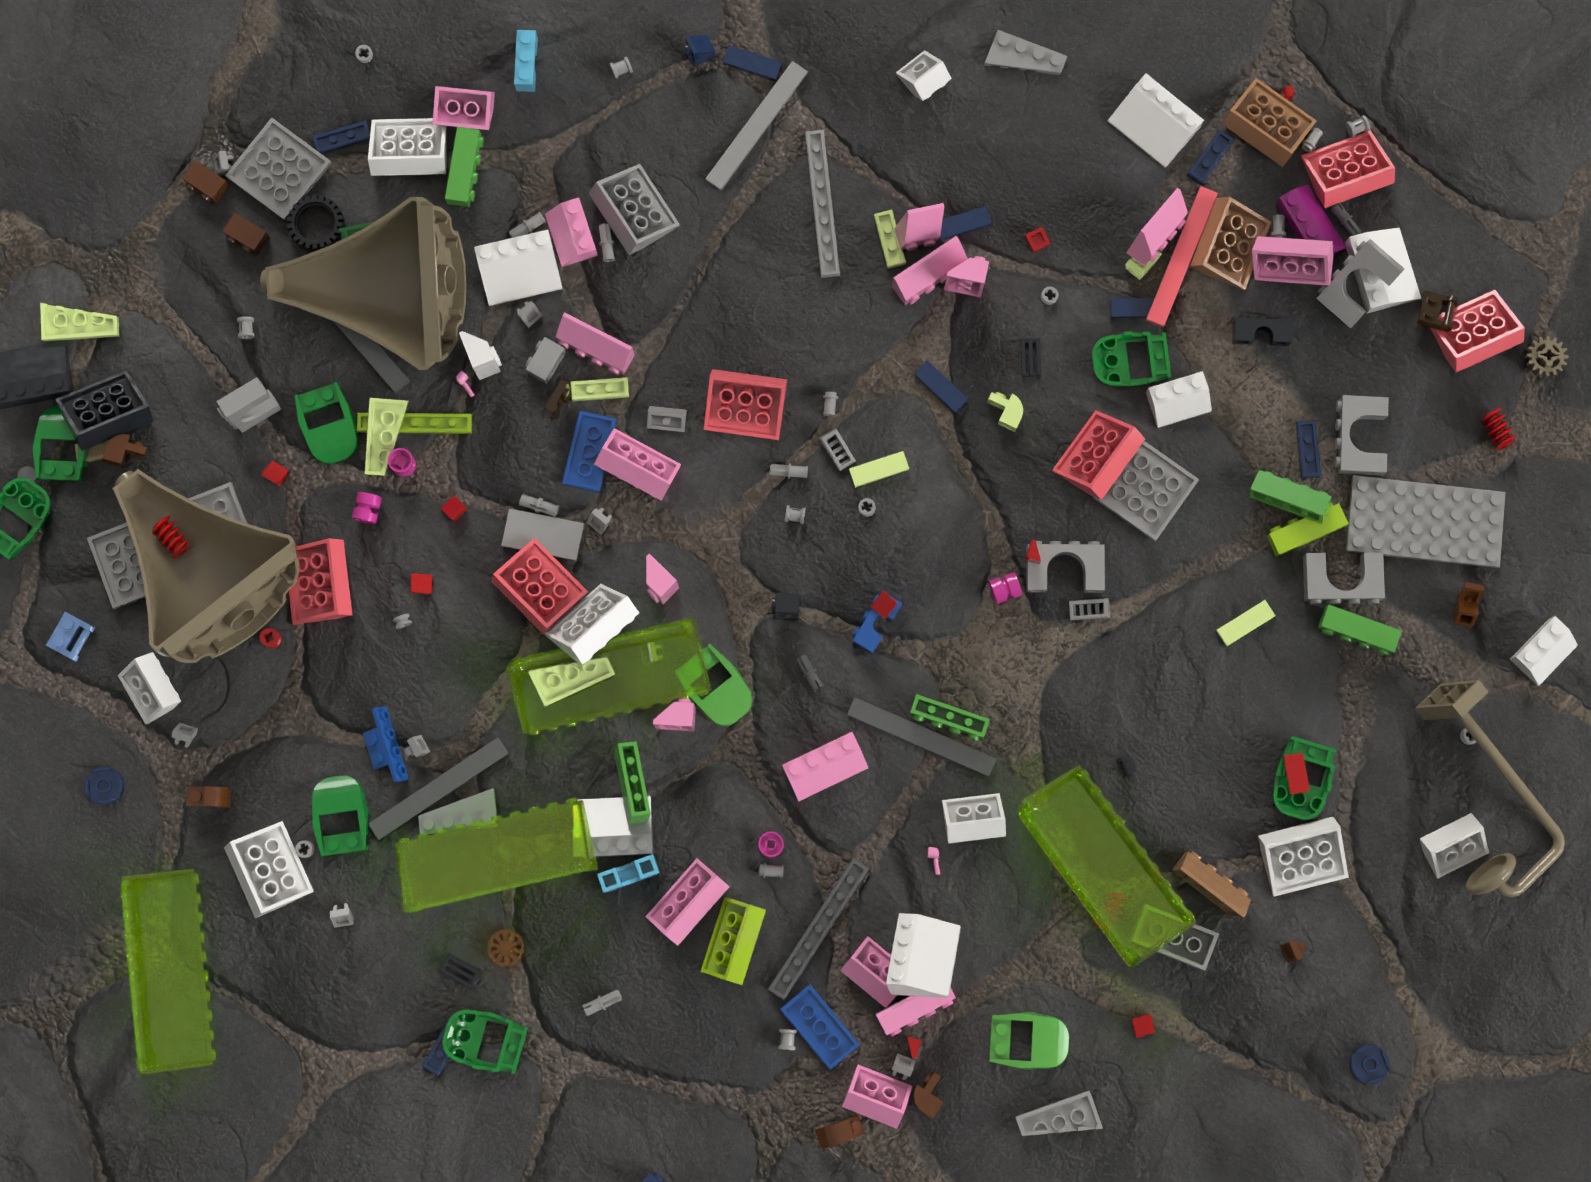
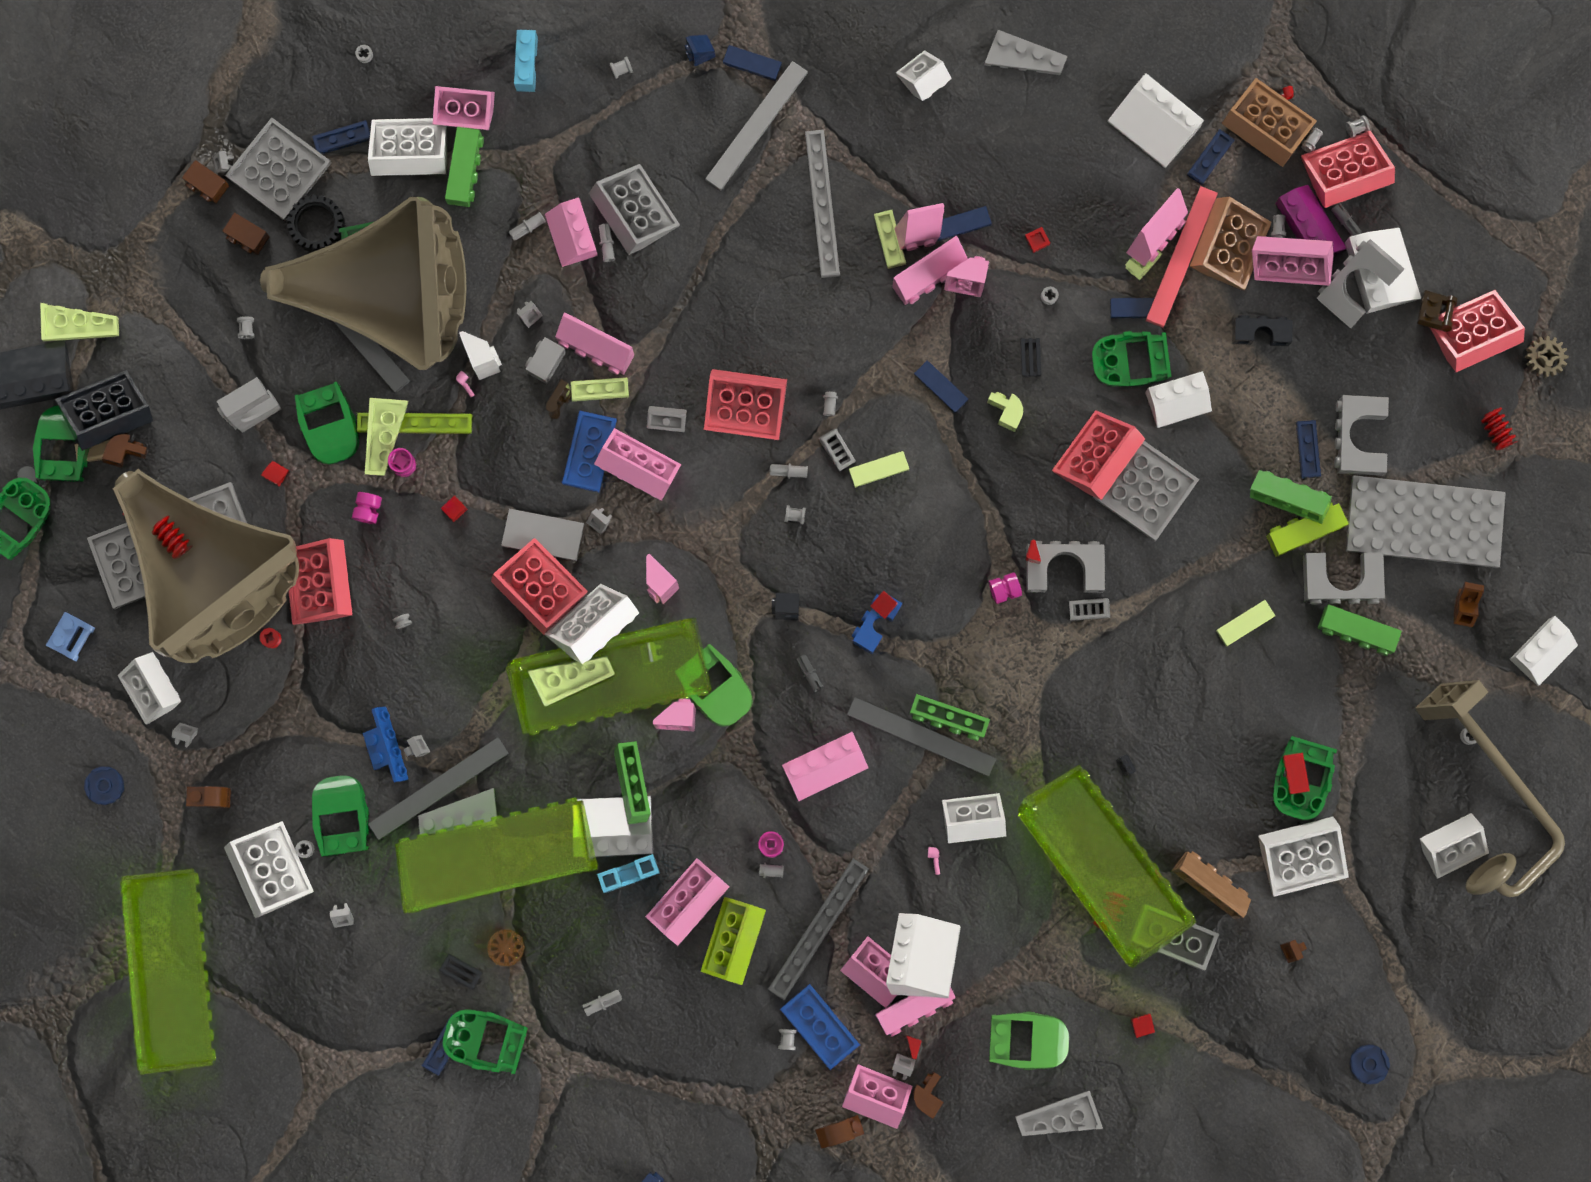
red slope [411,573,433,594] -> none
white slope [474,230,563,306] -> none
light grey pin [519,494,559,517] -> none
light grey bush [858,498,876,517] -> none

